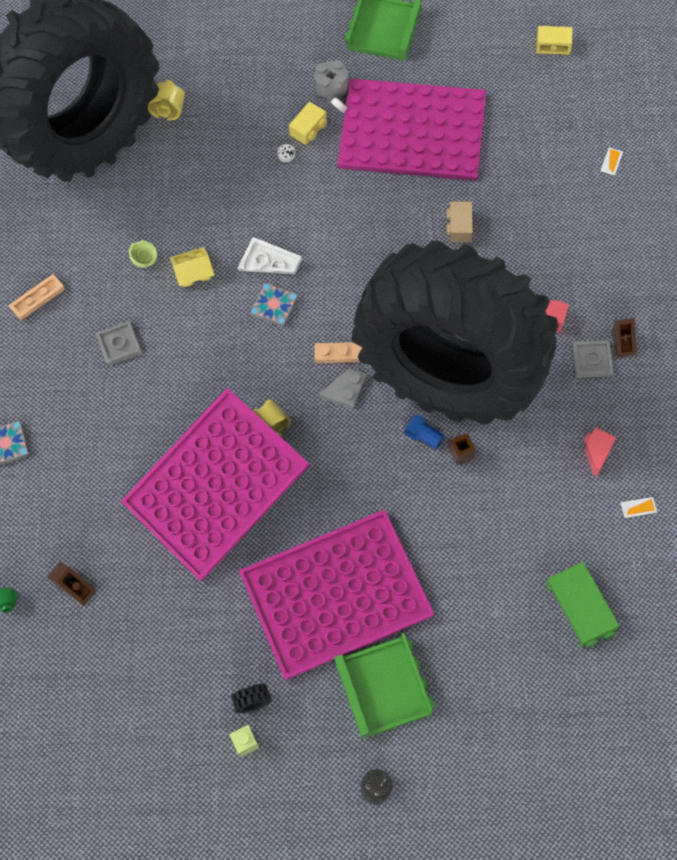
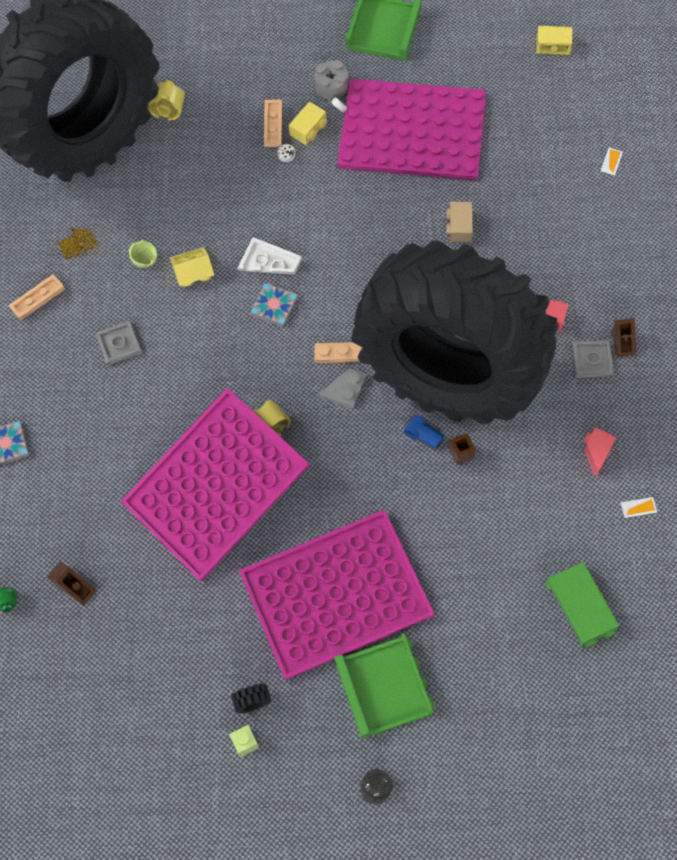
none -> clear yellow slope [57,228,98,260]
none -> light nougat plate [264,99,282,147]

